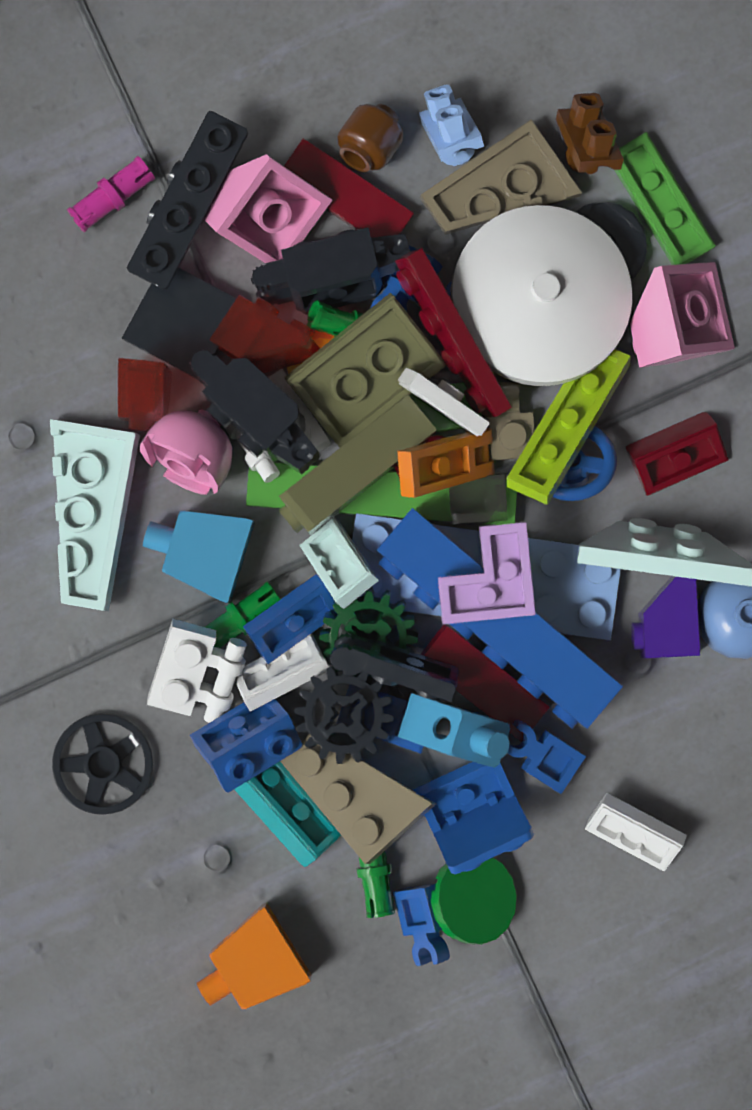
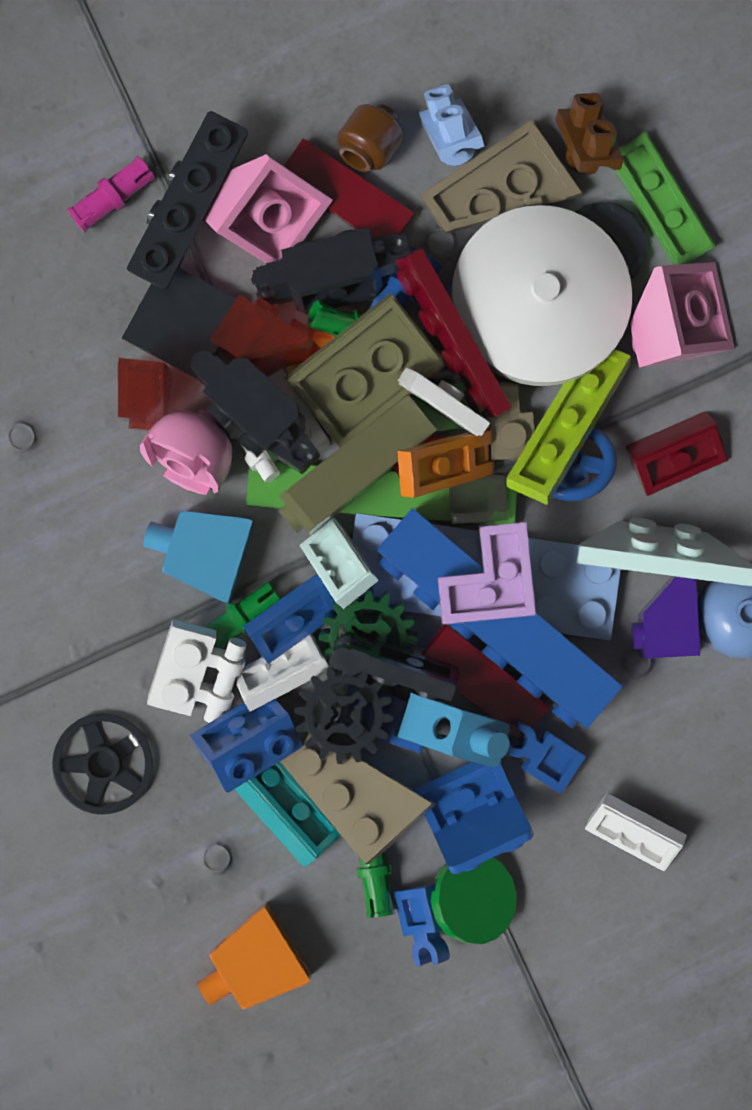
light aqua wing [50,419,140,612] -> none

